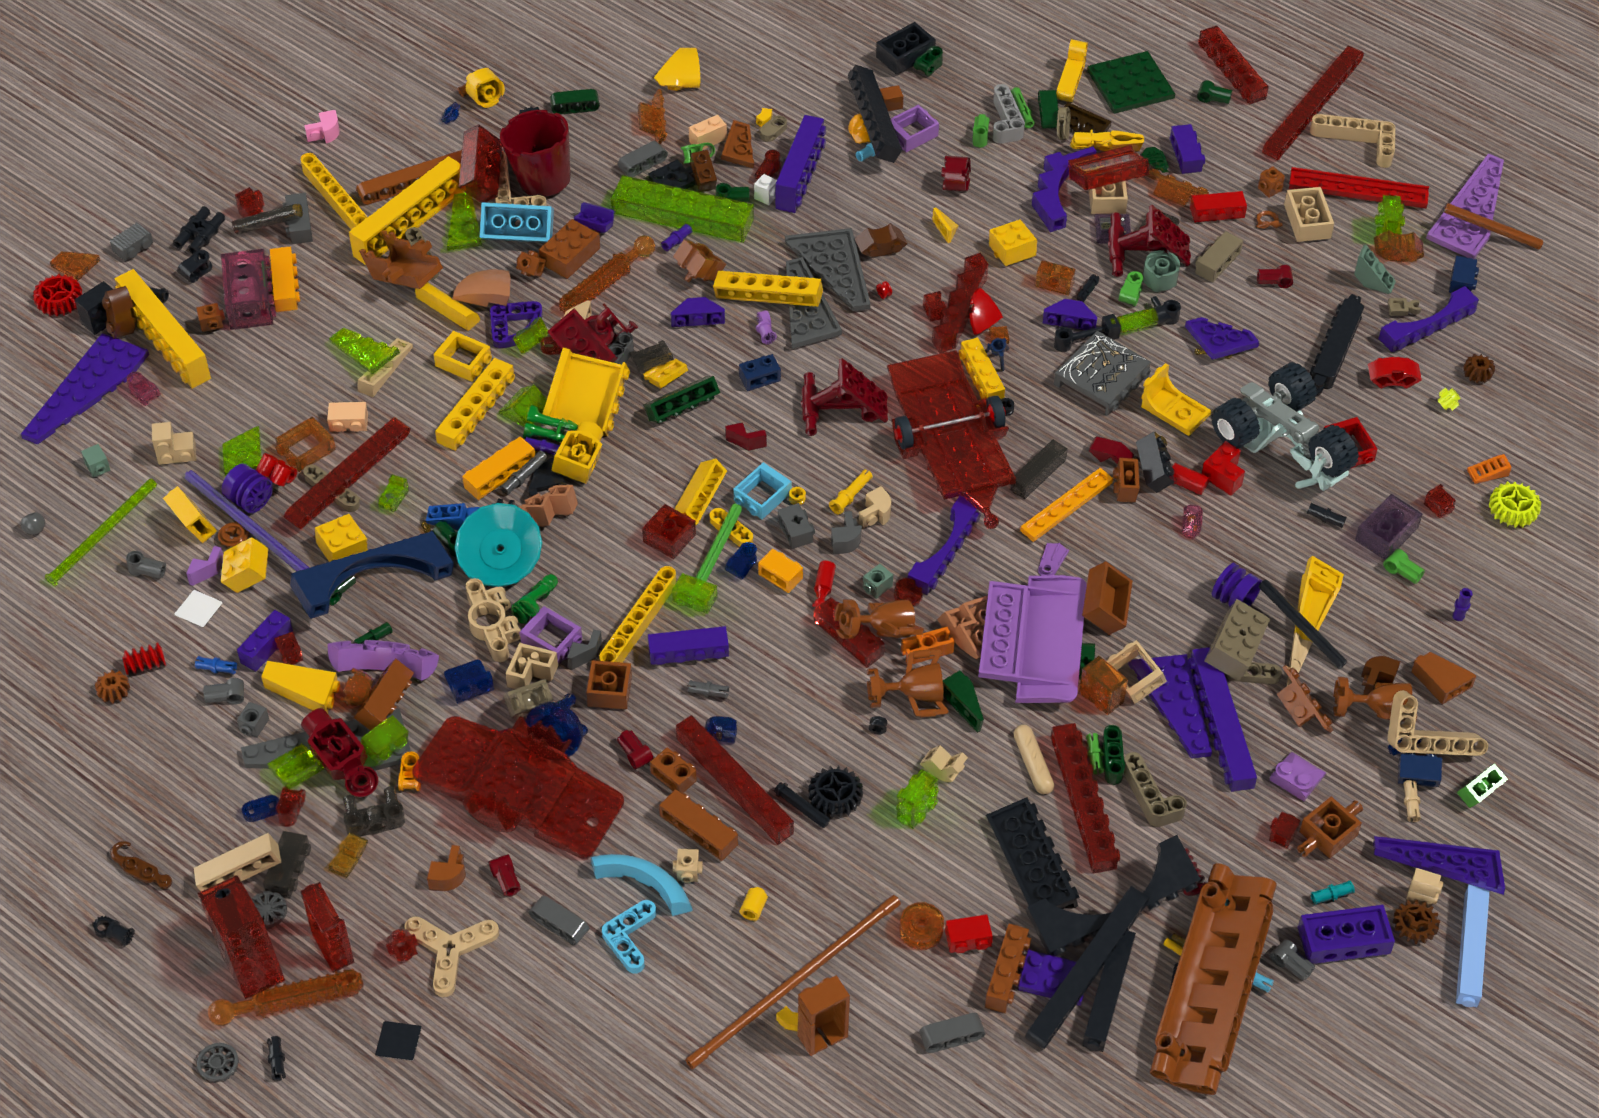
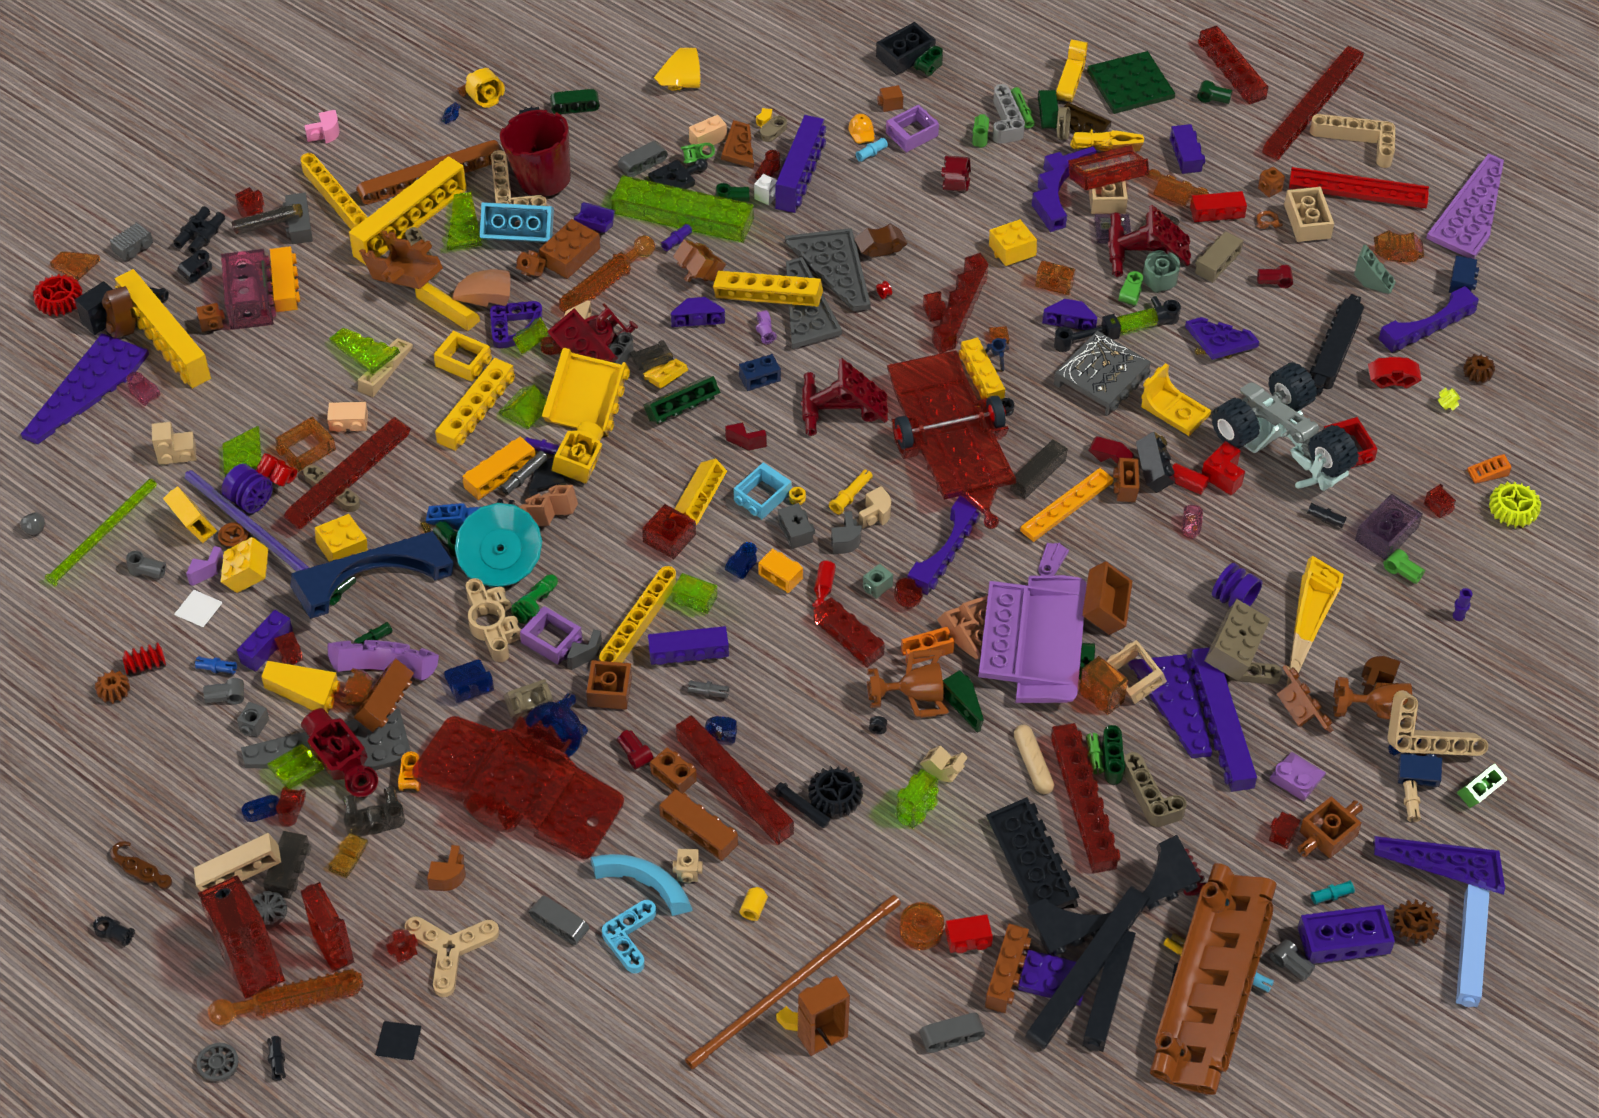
sand green brick [81,444,110,478] -> none
clear neon green brick [361,715,408,764] -> none
clear neon green leg [378,474,409,512] -> none
clear red brick [459,124,502,203] -> none
dark red piece [488,854,521,897] -> none
tan brick [506,643,558,689] -> none
green piece [523,405,578,442] -> none
clear orange bracket [638,89,667,144] -> none
reddish brown brick [690,150,717,192] -> none
bright green axle [695,503,742,585] -> none
yellow beam [709,508,753,548] -> none
dark orange piece [834,599,924,639] -> none
black brick [848,64,902,163] -> none
yellow slope [932,207,958,243] -> none
red brick [969,288,1003,335] -> none
black axle [1076,274,1099,302] -> none
dark green piece [1141,147,1169,173] -> none
black axle [1259,579,1347,668] -> none
clear neon green brick [1374,195,1405,246] -> none
dark tan plate [1388,298,1421,316] -> none
tan brick [1406,868,1443,908] -> none
dark orange slope [1411,652,1476,705] -> none
dark orange axle [1444,203,1543,249] -> none

